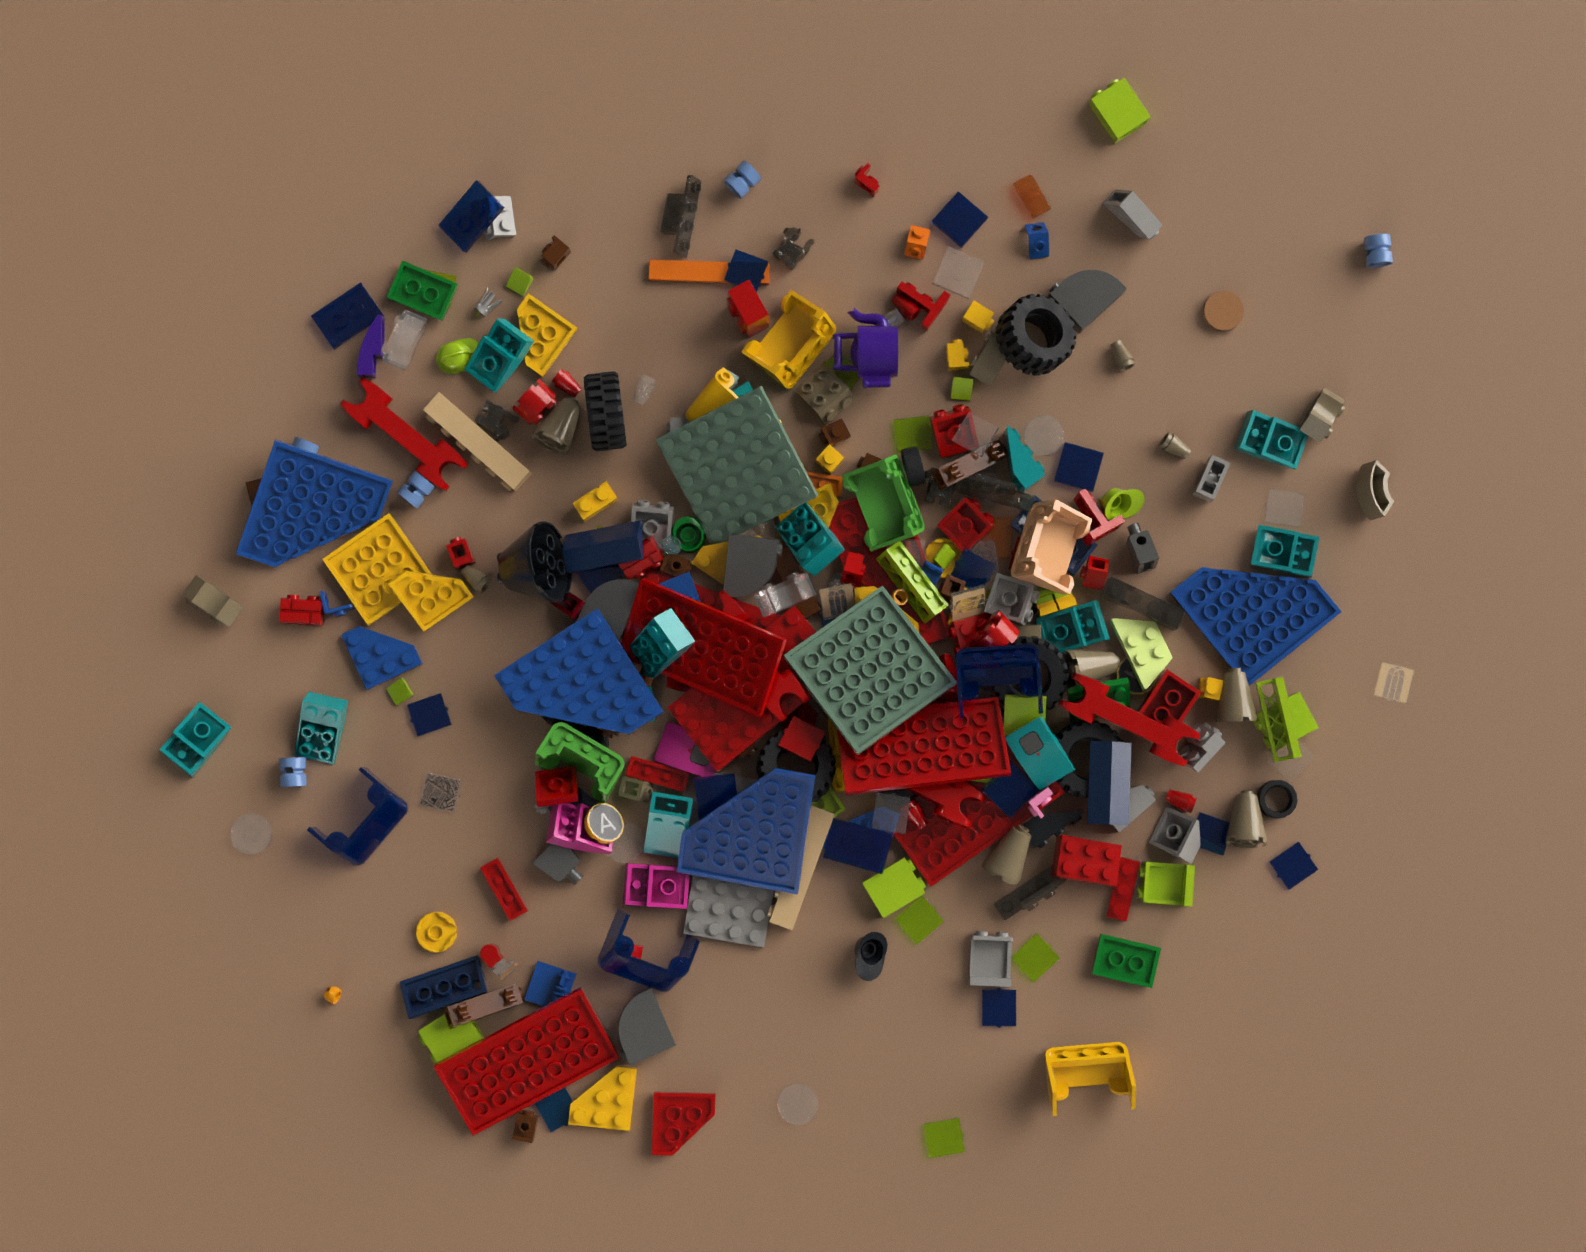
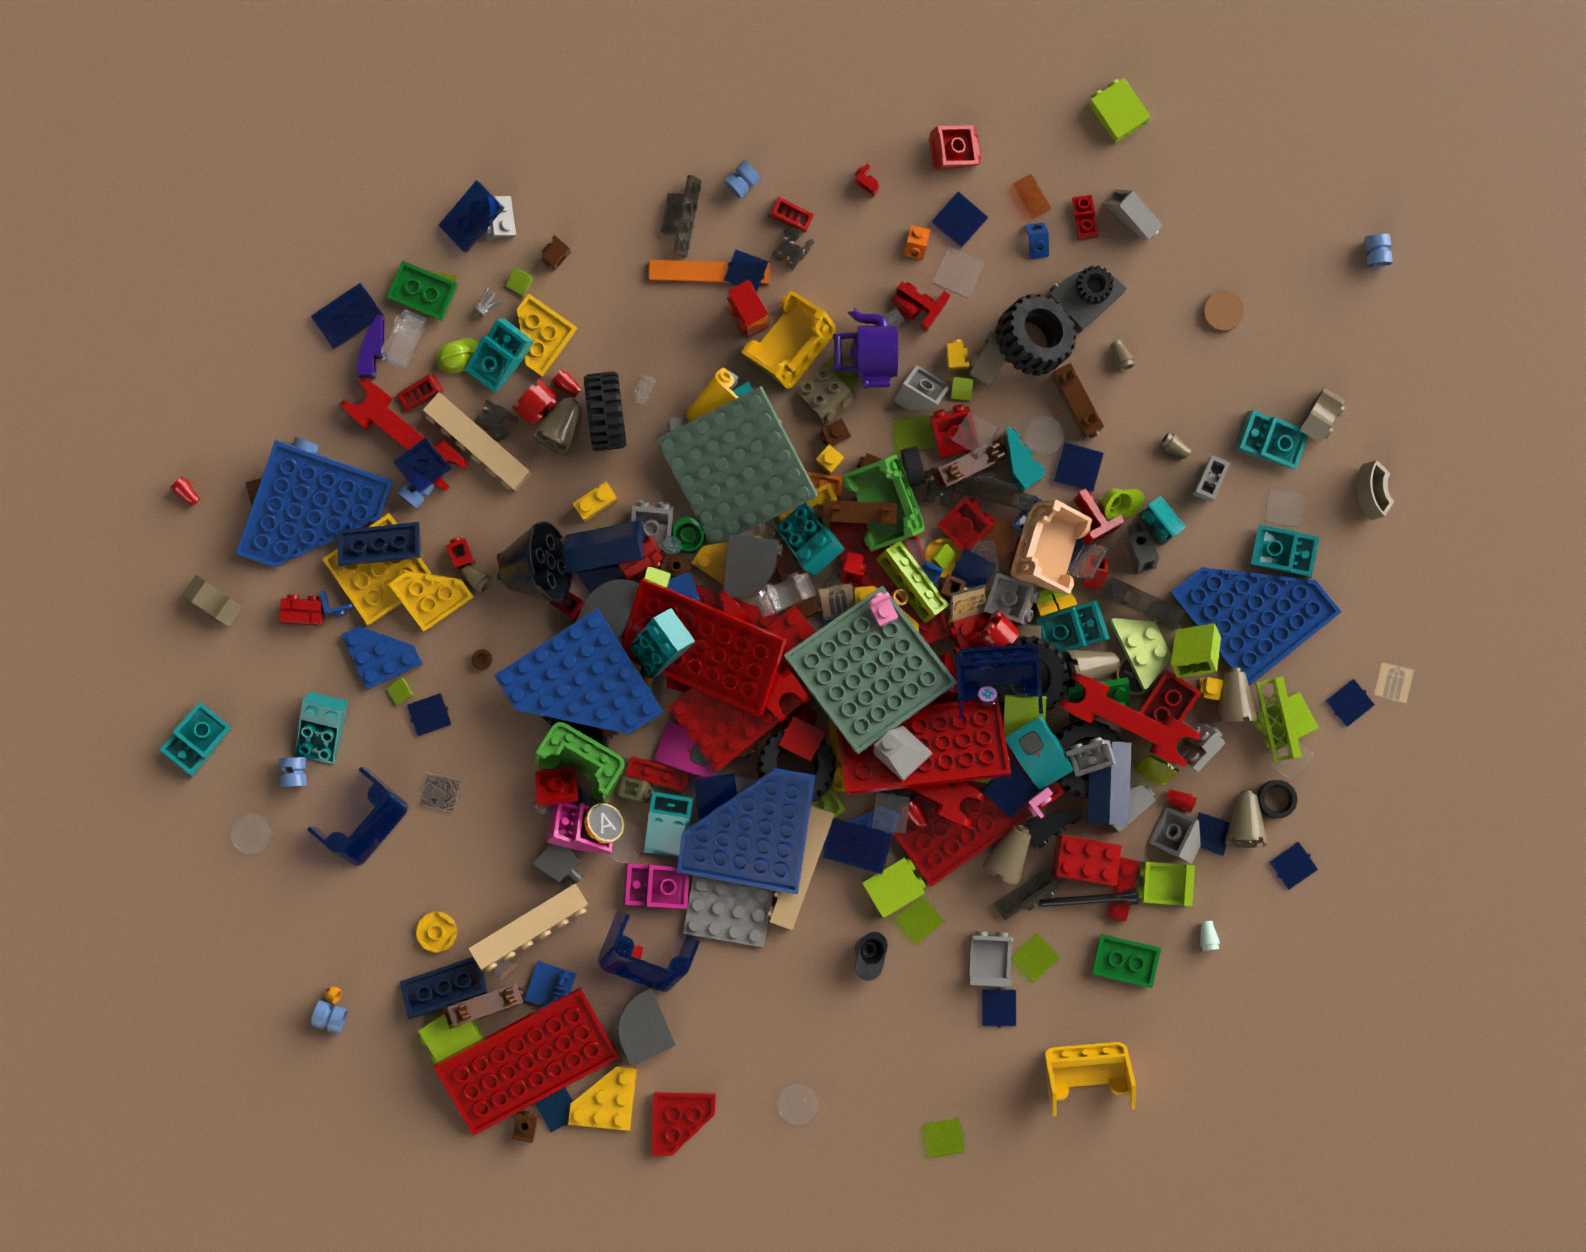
red plate [480,857,529,921] -> none
yellow brick [962,301,995,333] -> none
none -> red cone [170,477,200,507]
none -> medium blue wheel [311,1000,348,1034]
none -> dark blue slope [338,522,422,566]
none -> clear blue tile [394,437,452,494]
none -> red slope [397,374,444,412]
none -> tan brick [468,883,588,972]
none -> reddish brown plate [472,649,492,670]
none -> lime slope [645,567,671,588]
none -> red slope [768,196,814,232]
none -> reddish brown brick [818,500,897,524]
none -> bright pink bracket [869,592,898,628]
none -> light grey slope [874,726,932,781]
none -> light grey slope [894,365,950,412]
none -> red slope [929,125,981,170]
none -> tile [977,685,998,706]
none -> black piece [1039,888,1138,907]
none -> reddish brown brick [1051,363,1104,439]
none -> light grey bracket [1065,737,1116,777]
none -> clear piece [1068,544,1108,579]
none -> red slope [1072,194,1099,240]
none -> black tyre [1076,265,1114,304]
none -> clear neon green piece [1134,753,1180,786]
none -> teal slope [1139,496,1186,544]
none -> lime brick [1171,623,1221,678]
none -> light aqua cone [1200,921,1220,952]
none -> clear blue piece [1326,679,1375,727]

